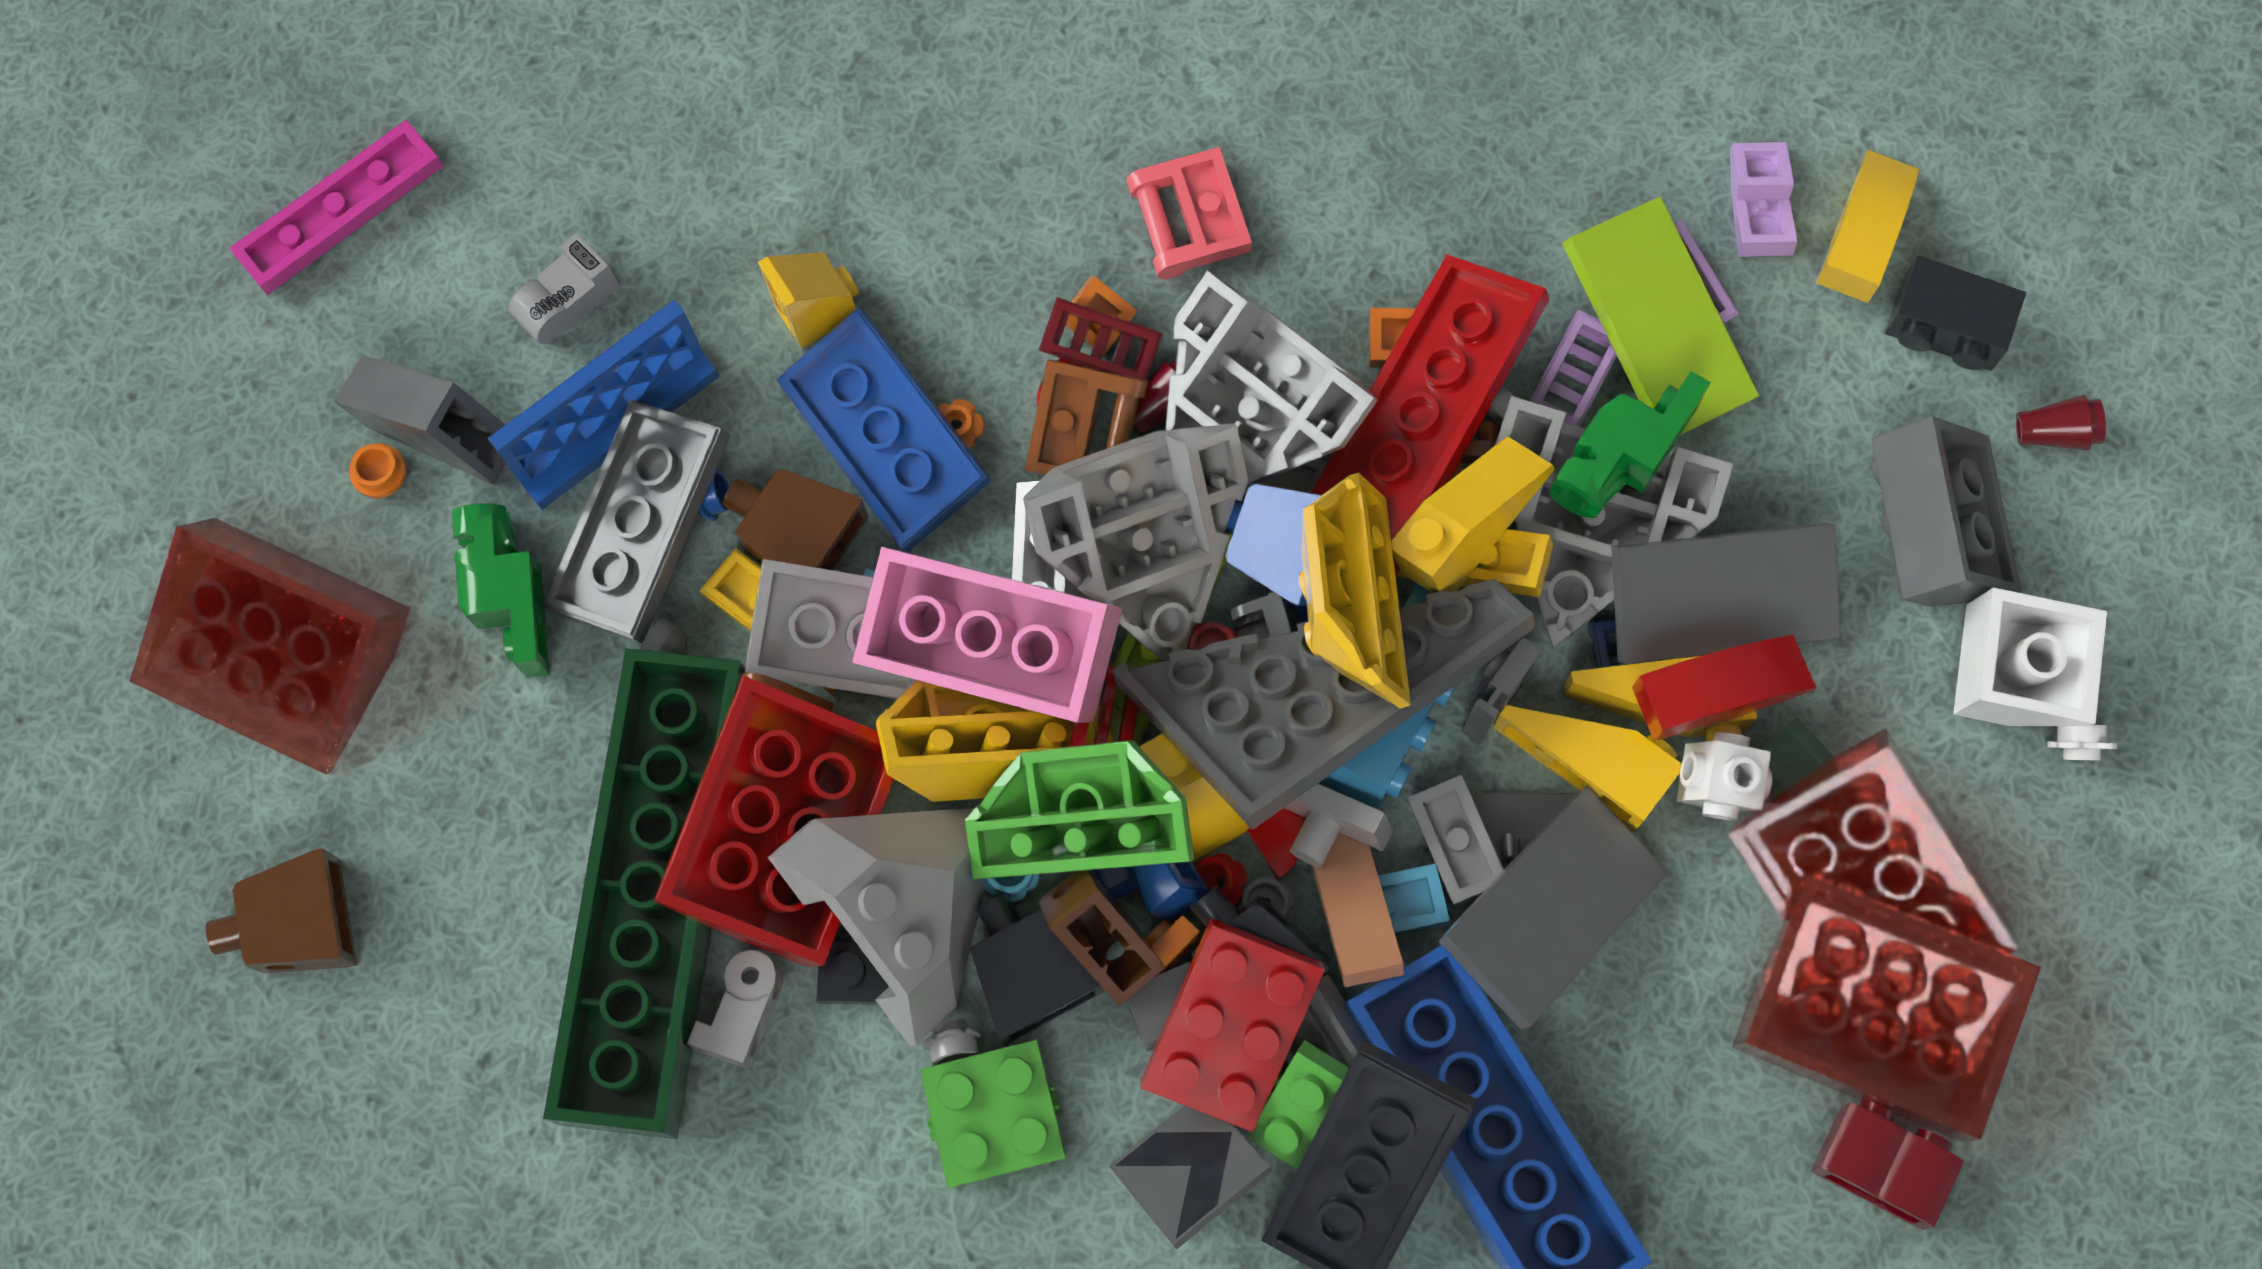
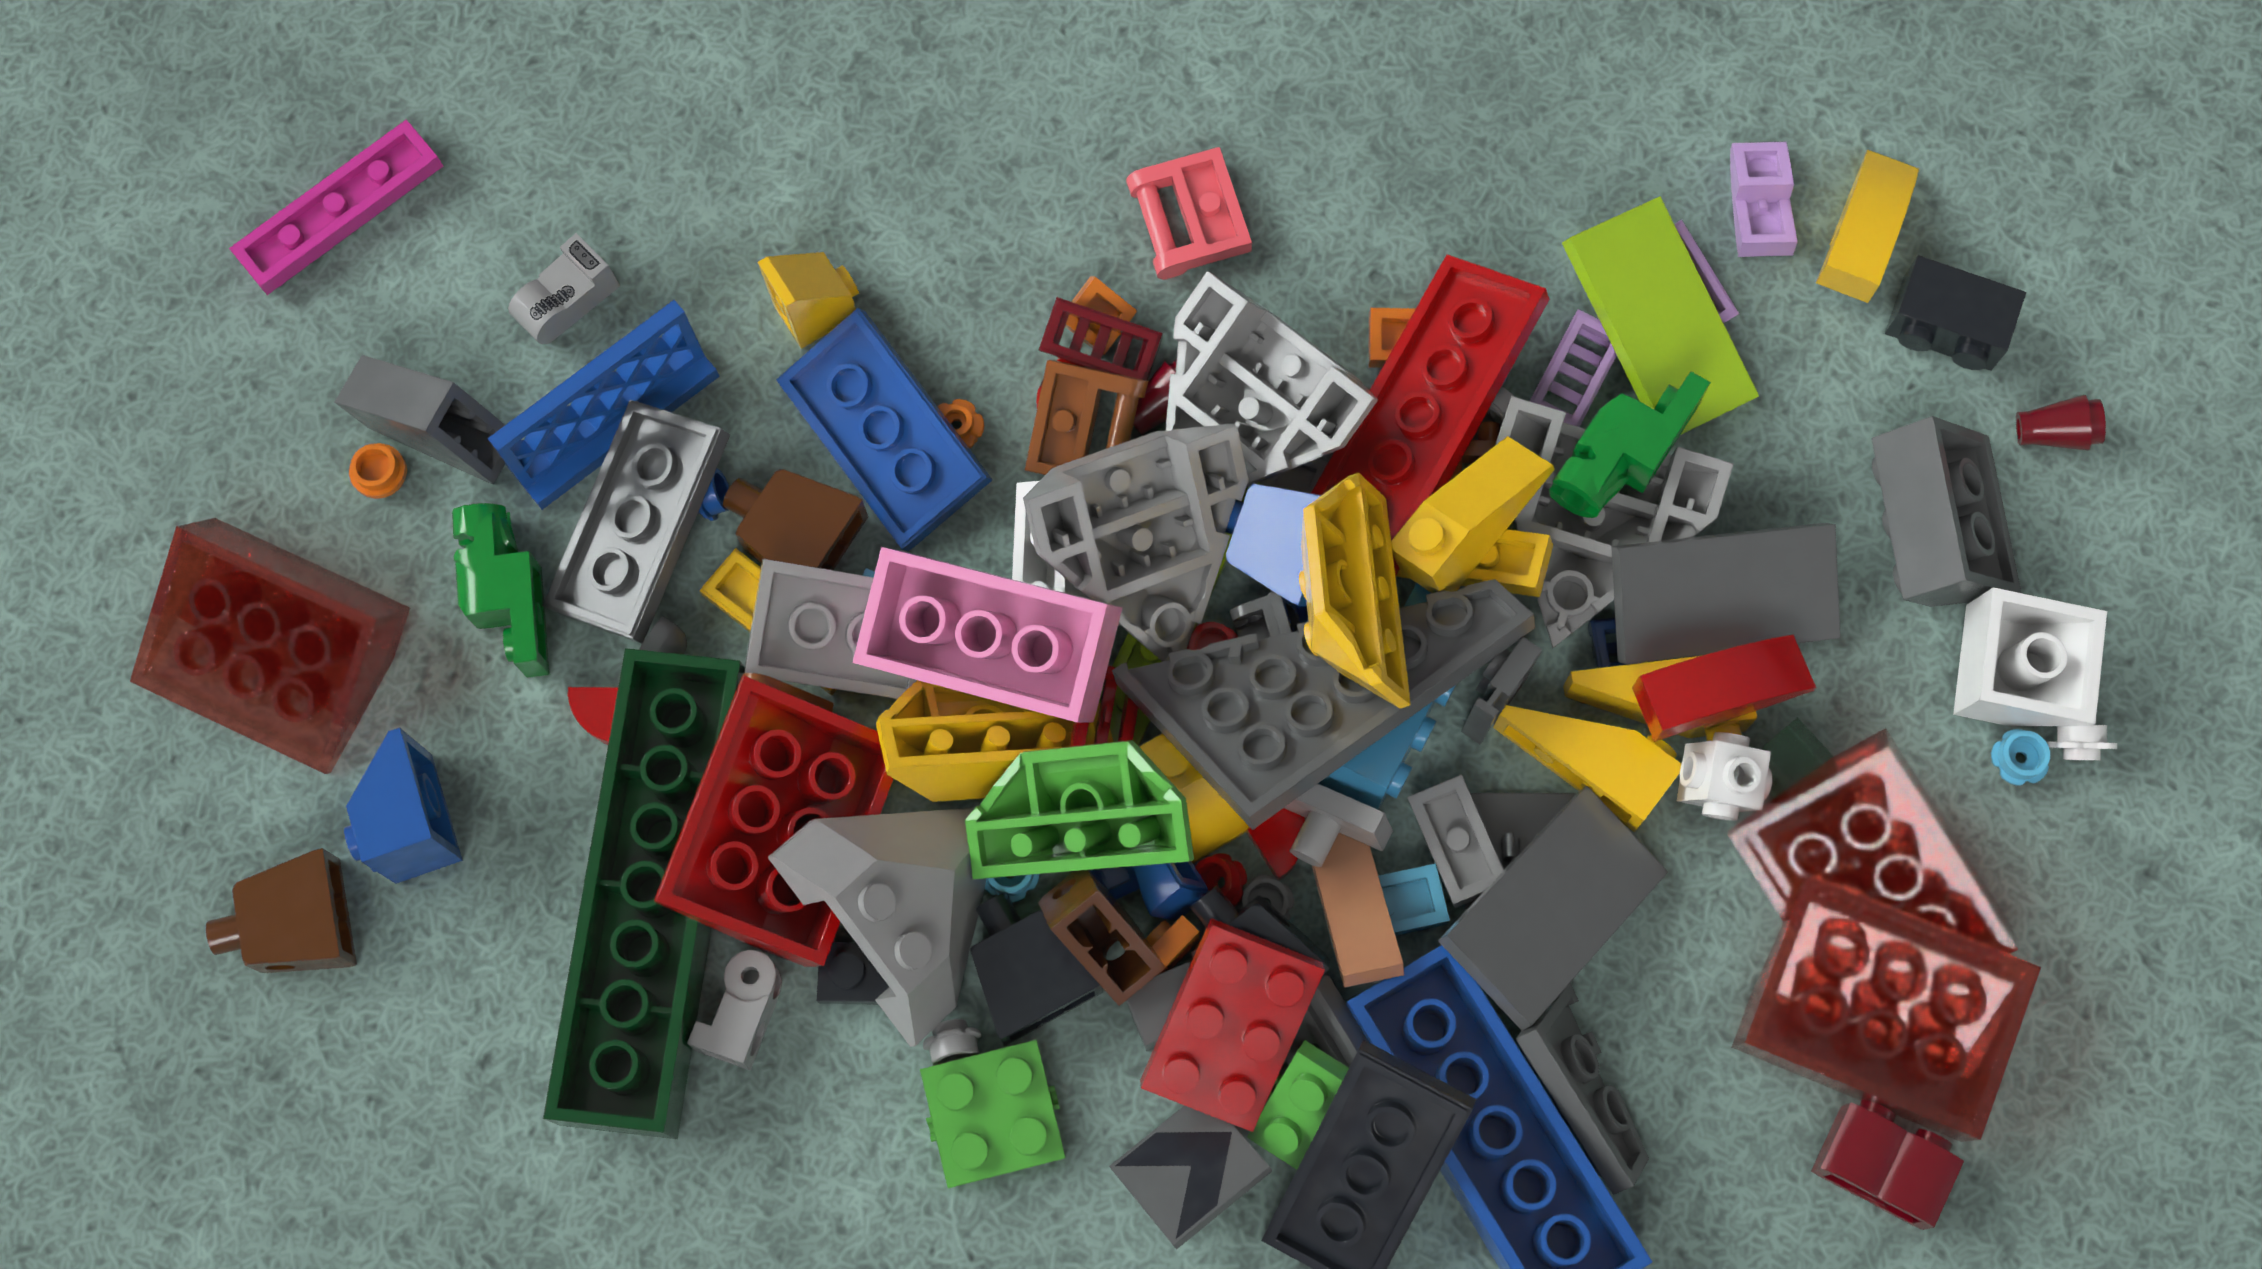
none -> blue slope [344,727,463,884]
none -> red tile [568,687,618,745]
none -> dark grey wing [1516,982,1649,1195]
none -> medium azure plate [1991,729,2050,786]

